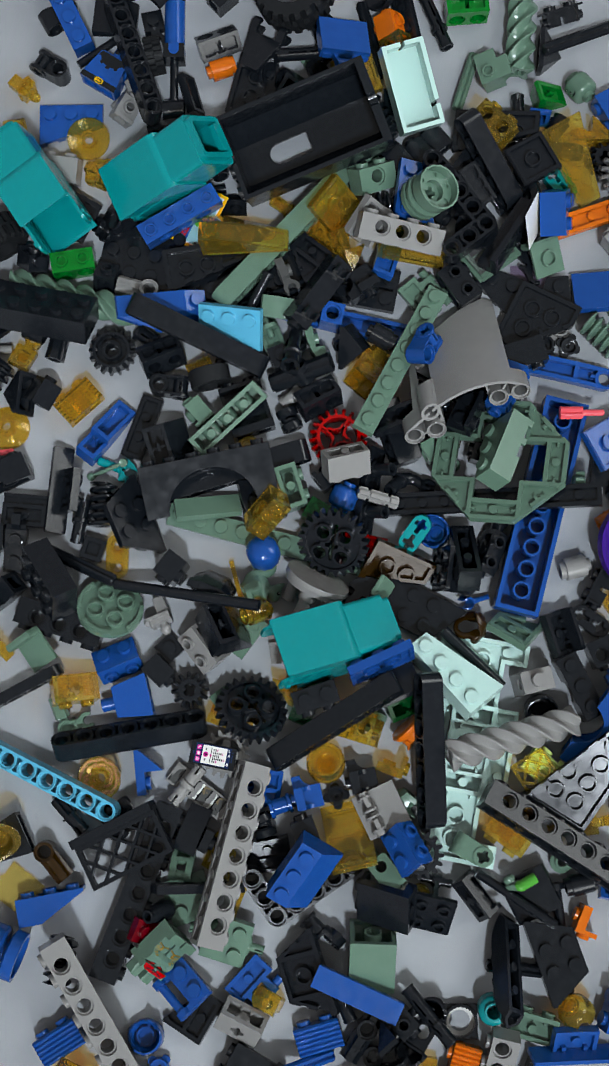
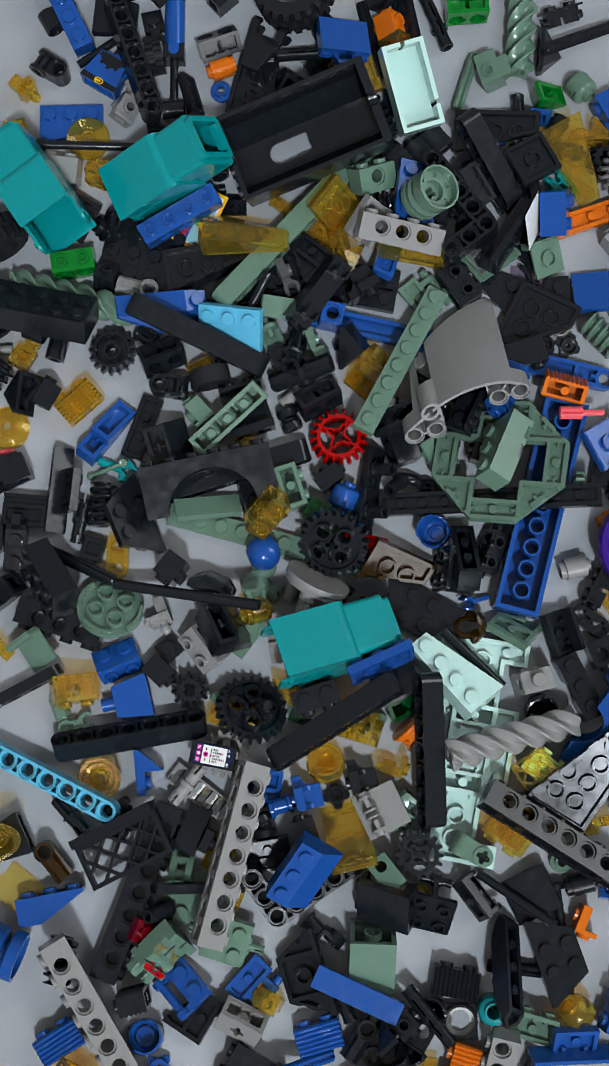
black brick [17,244,49,272] -> none
clear yellow hinge [229,560,243,597] -> none
light grey brick [320,441,371,483] -> none
light grey axle [357,486,399,509] -> none
black brick [365,322,399,351] -> none
sand green slope [370,575,395,598] -> none
blue bracket [380,820,433,878] -> none
teal beam [399,515,432,552] -> none
blue piece [405,322,443,364] -> none
clear yellow brick [476,98,519,151] -> none
bright green arm [503,873,539,892] -> none
none -> black bar [36,138,134,151]
none -> black brick [113,983,152,1019]
none -> blue plate [211,82,231,103]
none -> black brick [430,960,481,1002]
none -> orange brick [540,369,589,406]

